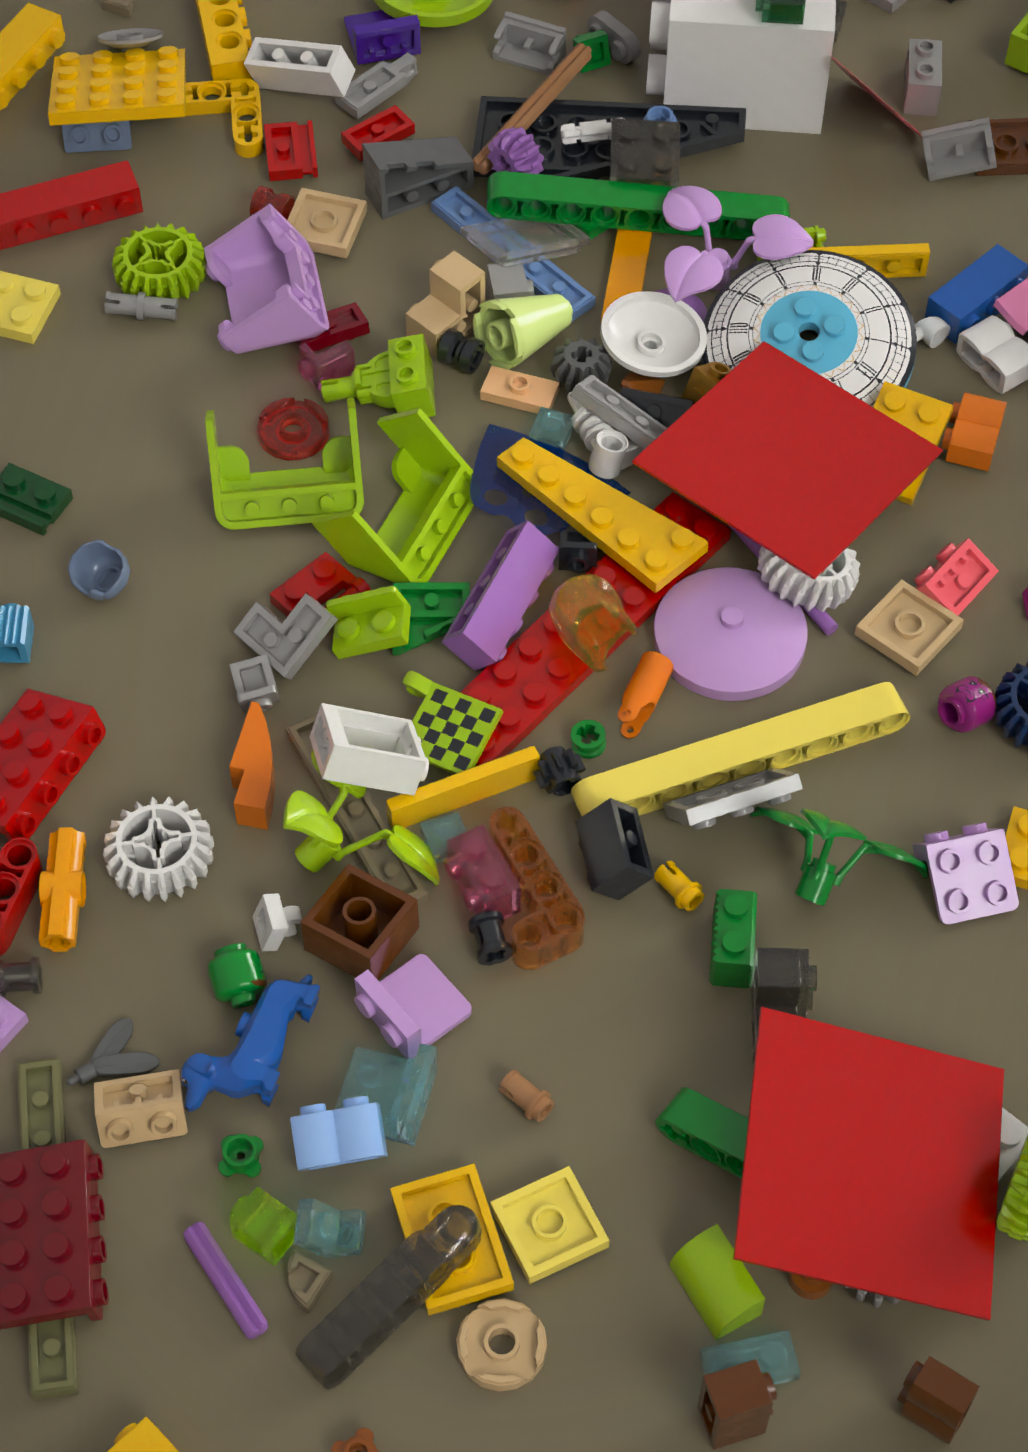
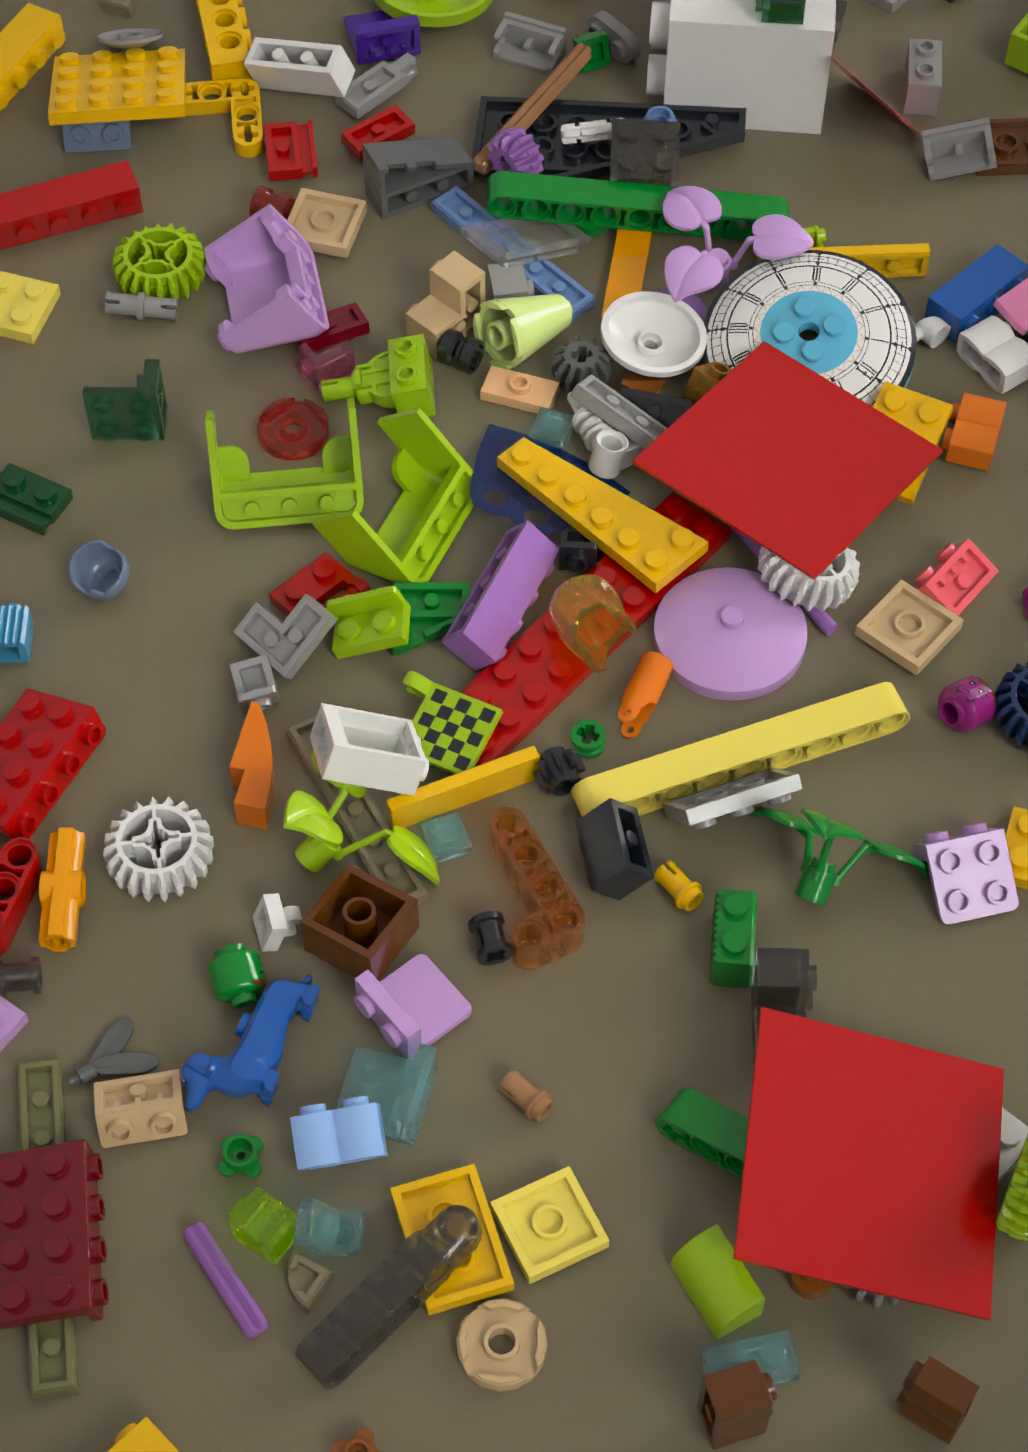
clear pink brick [443,824,521,919] -> none
none -> clear green bracket [82,359,168,441]

